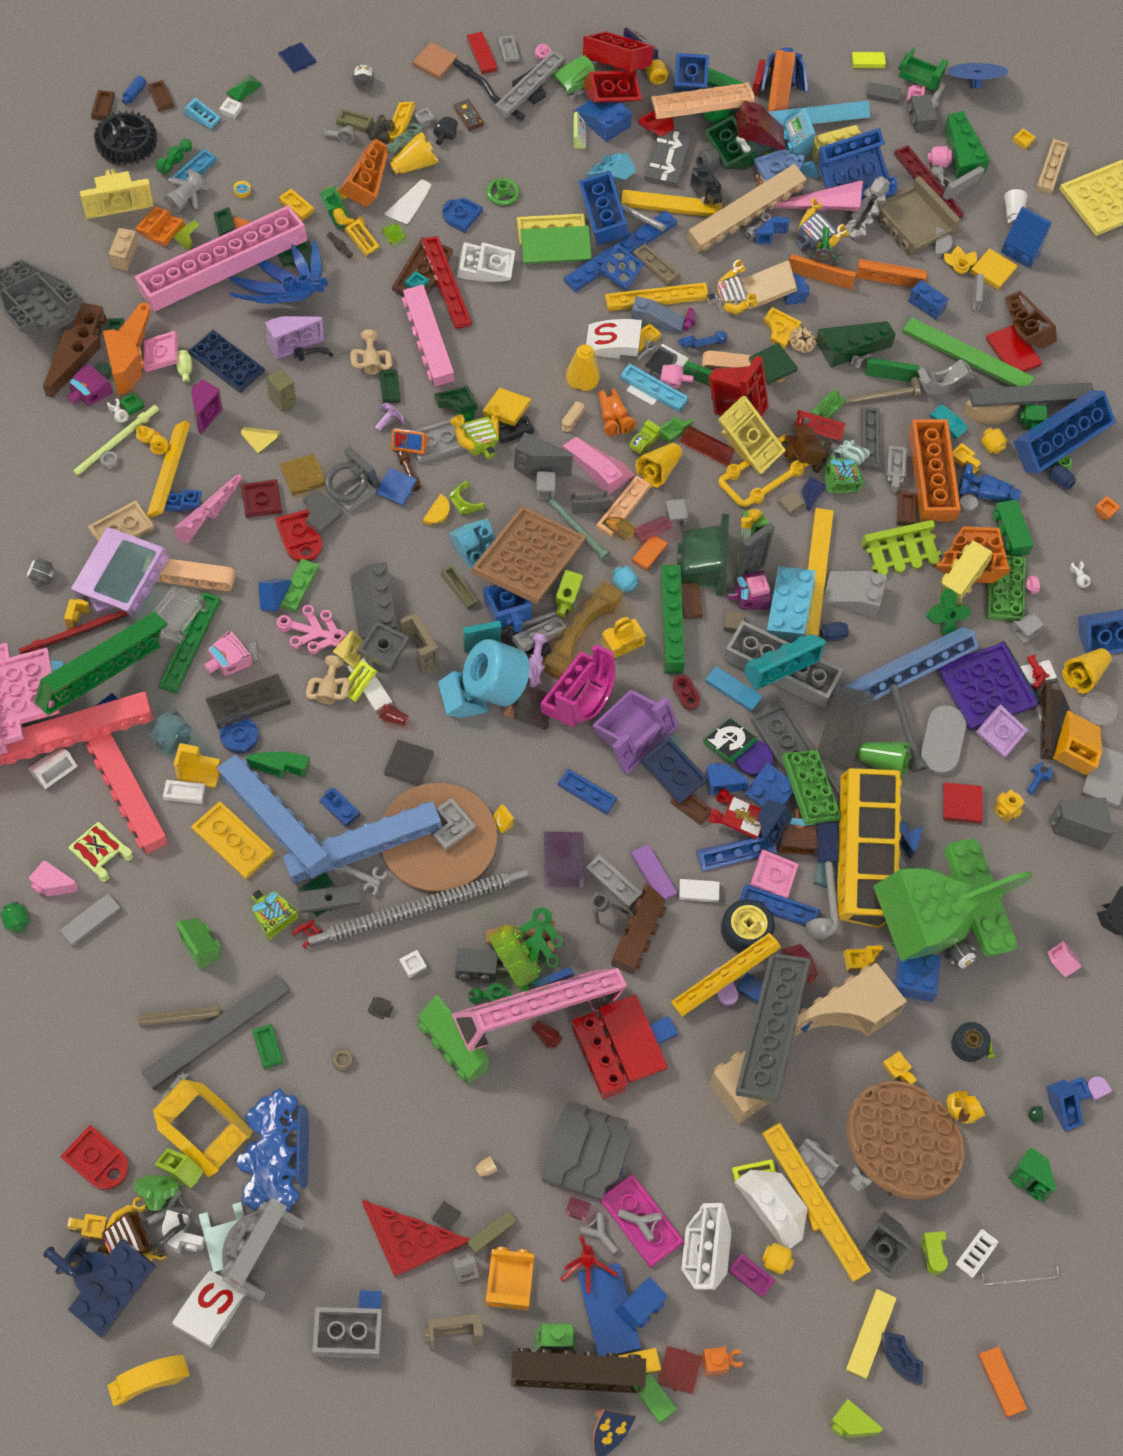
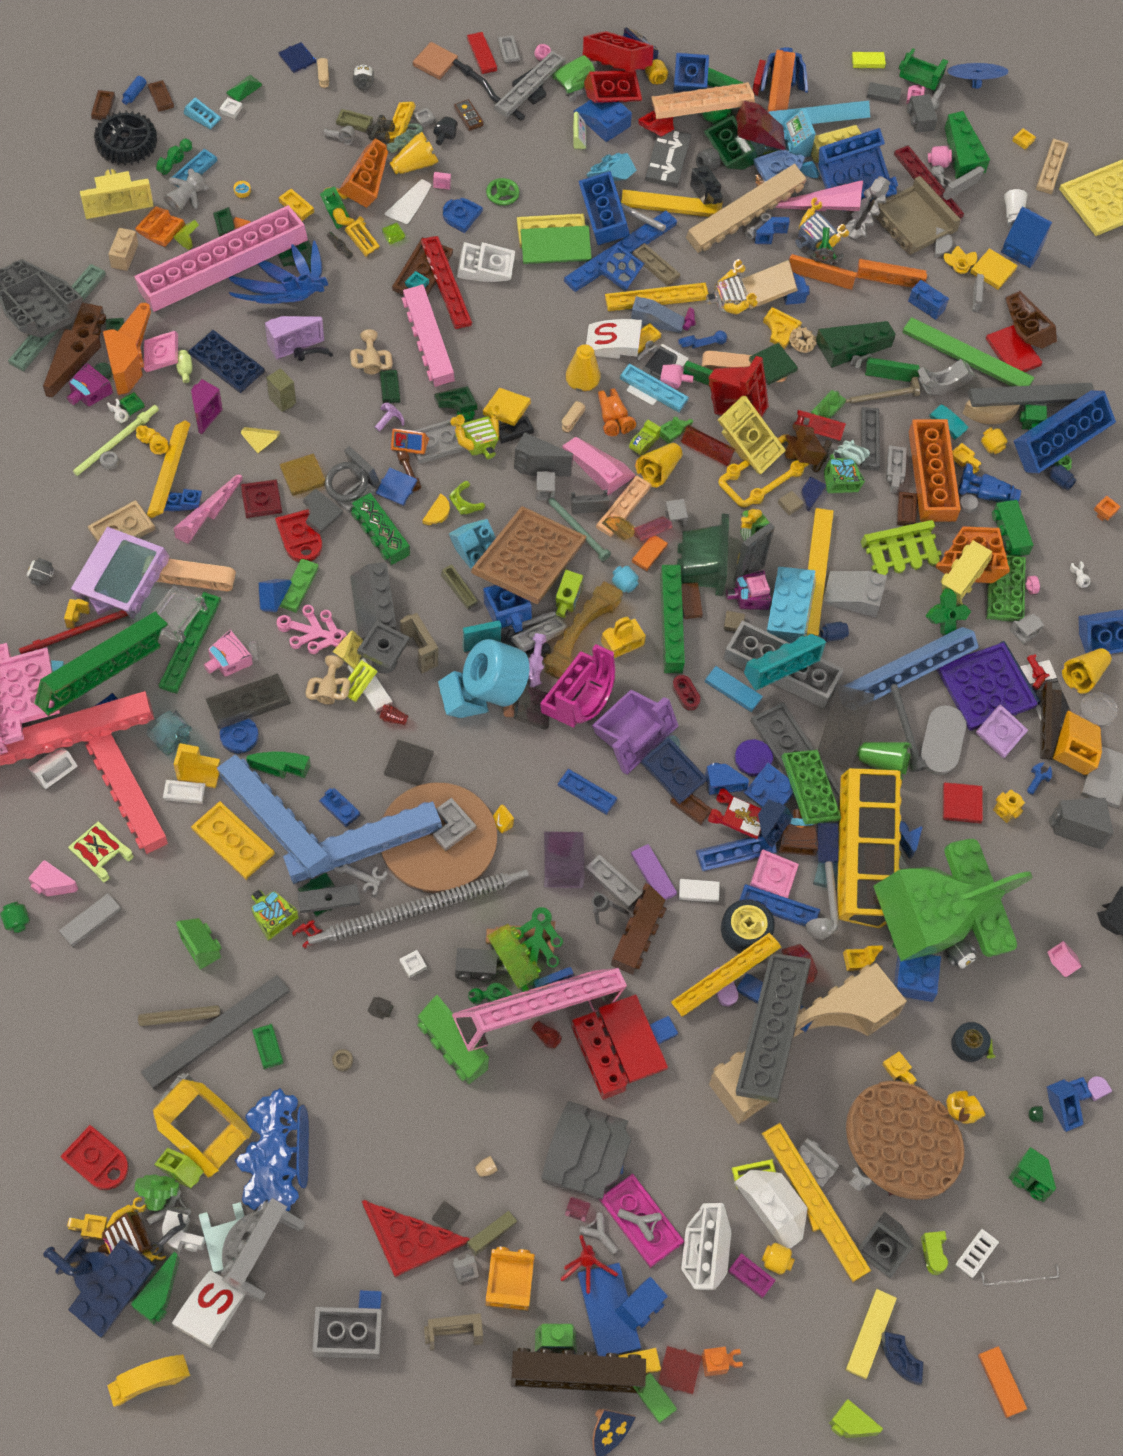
tile [703,718,758,763] -> none
none -> sand green tile [8,264,106,372]
none -> green slope [131,1252,180,1325]
none -> tan bar [317,58,329,88]
none -> green brick [351,493,410,565]
none -> bright pink tile [433,172,451,190]

